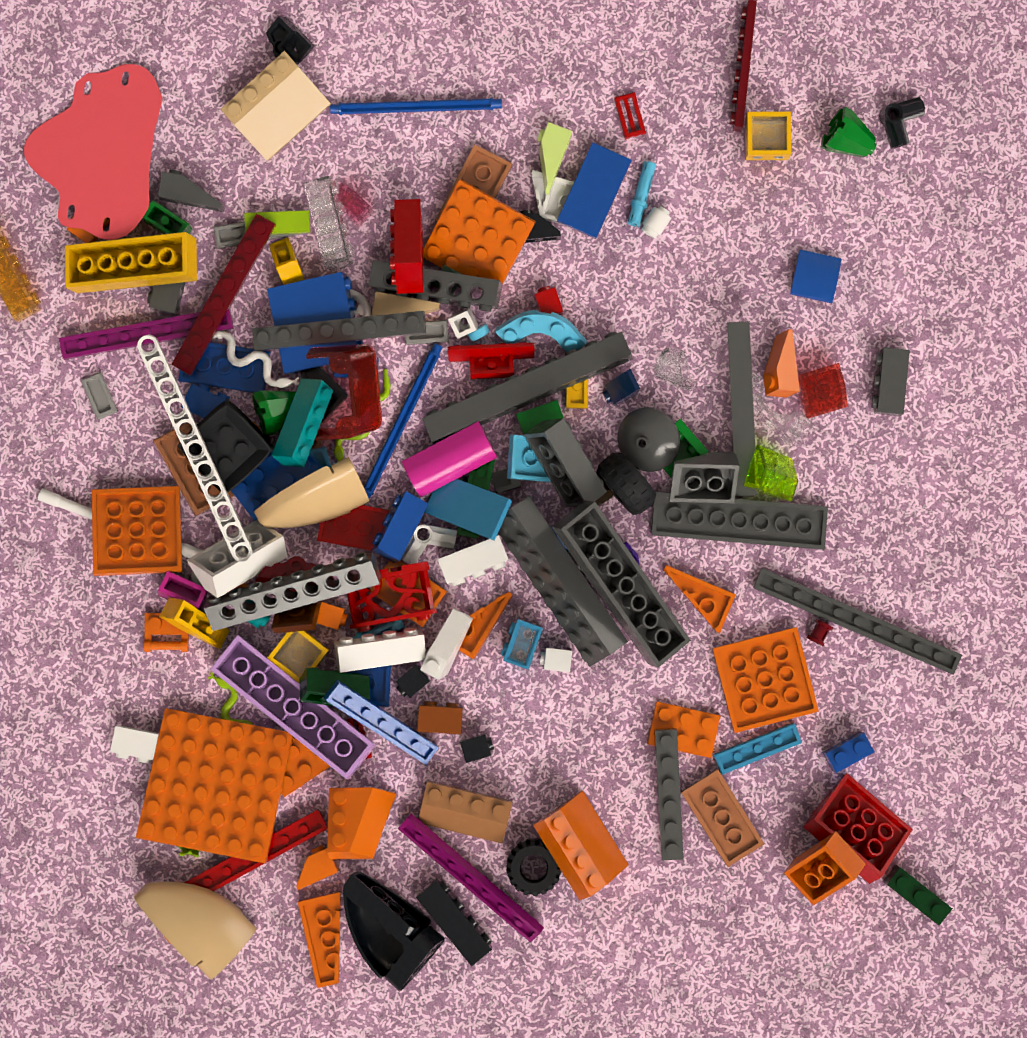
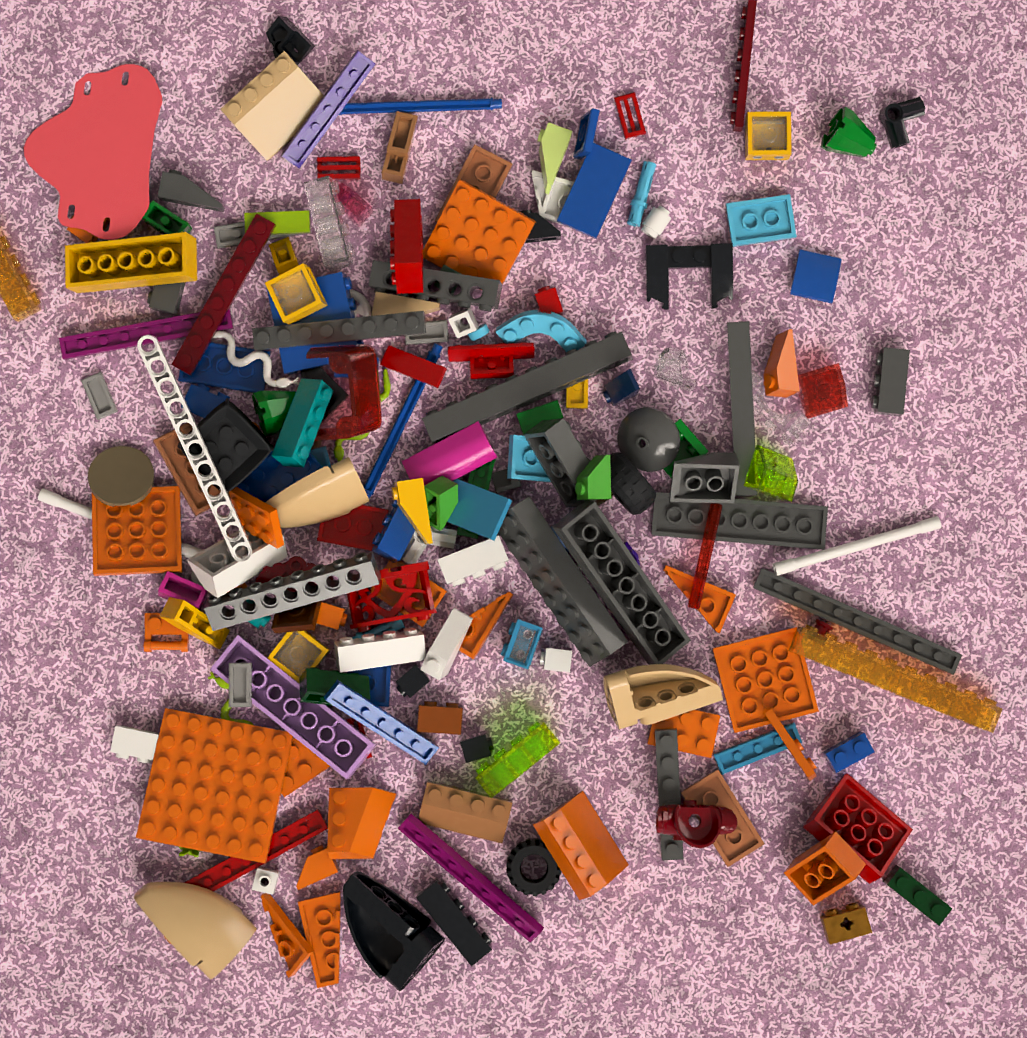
none -> dark tan tile [88,446,154,507]
none -> orange plate [229,487,284,549]
none -> light grey tile [229,663,252,707]
none -> white plate [252,866,280,895]
none -> orange wing [261,893,314,978]
none -> piece [265,263,328,325]
none -> plate [281,50,375,168]
none -> red tile [317,156,361,180]
none -> red tile [380,345,447,388]
none -> medium nougat slope [382,111,418,184]
none -> yellow slope [391,478,433,544]
none -> bright green slope [424,476,458,531]
none -> clear neon green brick [475,720,560,799]
none -> blue tile [573,108,600,160]
none -> bright green slope [575,455,611,500]
none -> tan panel [603,664,723,730]
none -> black wedge [645,243,733,310]
none -> dark red piece [656,800,738,849]
none -> clear red axle [688,503,722,609]
none -> medium azure plate [725,194,797,247]
none -> orange wing [764,709,817,781]
none -> white piece [772,516,941,576]
none -> clear yellow brick [788,624,1002,733]
none -> pearl gold brick [820,902,872,945]

